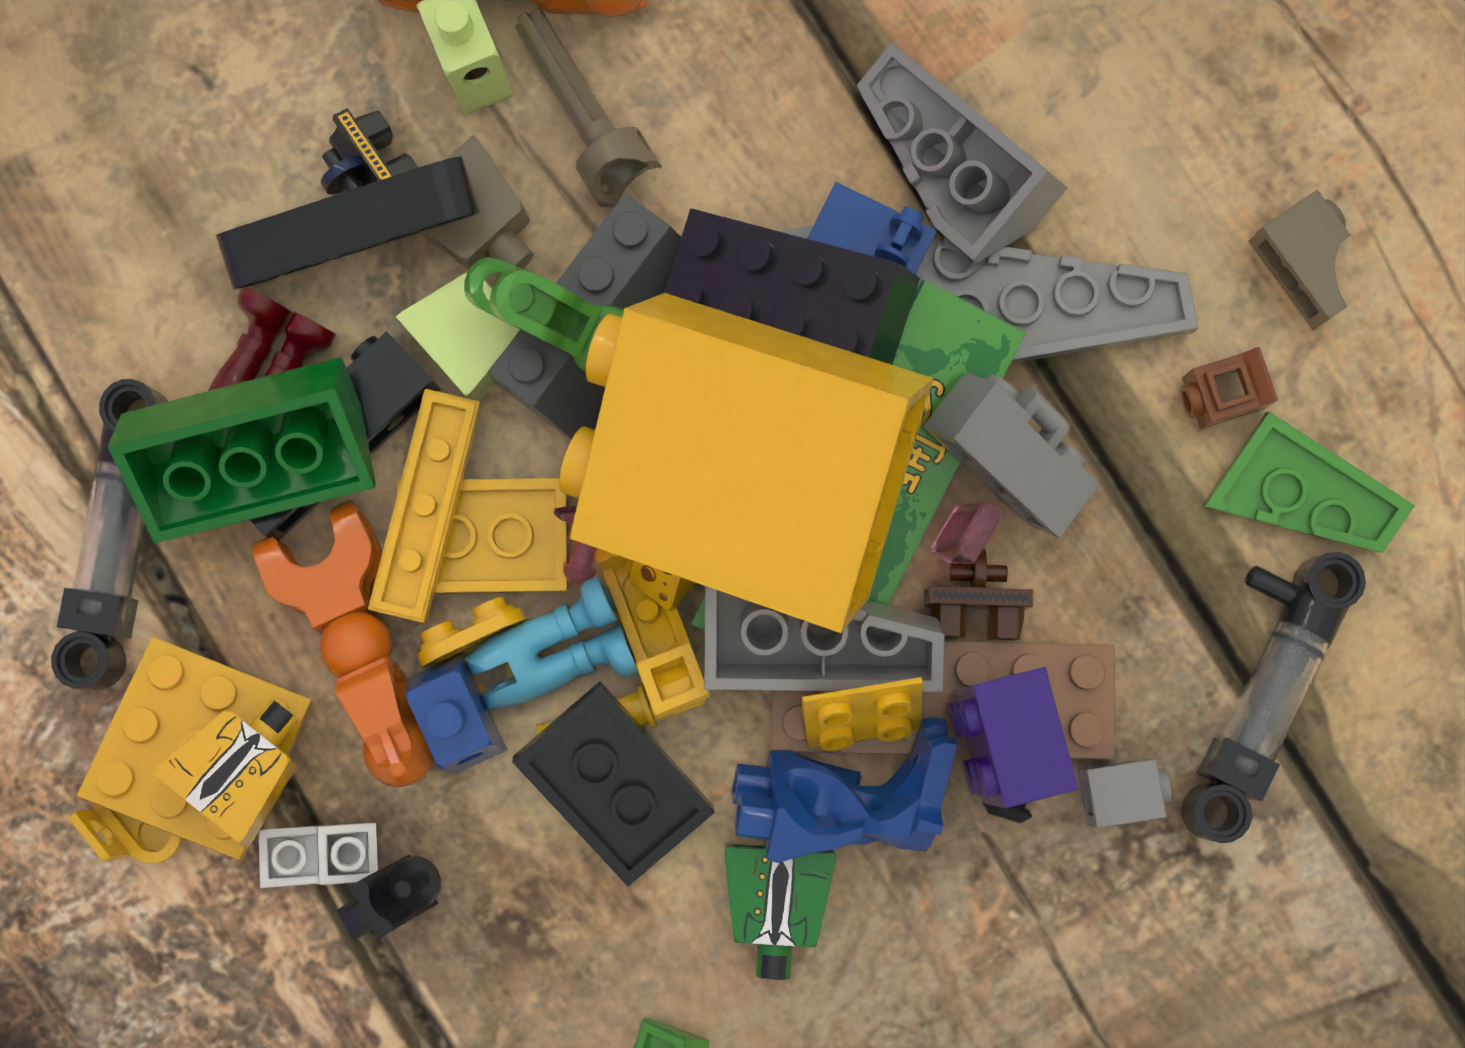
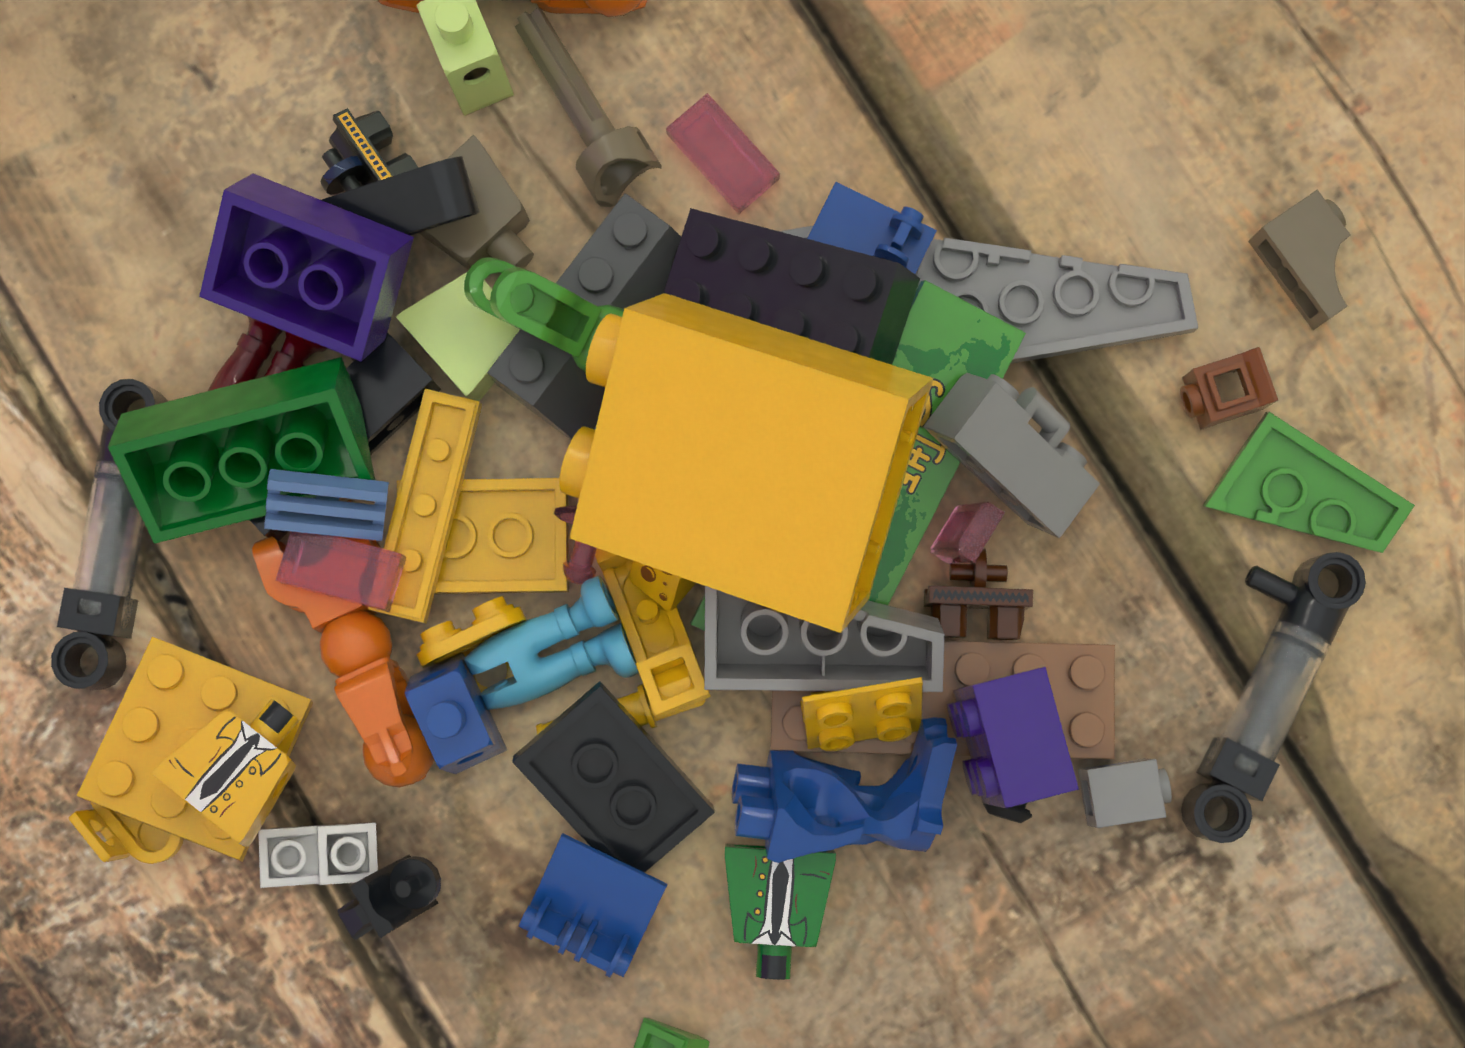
light grey wedge [857,42,1068,263] -> none
none -> dark purple brick [199,173,414,361]
none -> medium blue tile [264,469,389,541]
none -> clear pink tile [275,532,406,612]
none -> blue hinge [518,833,668,978]
none -> clear pink tile [666,93,780,214]

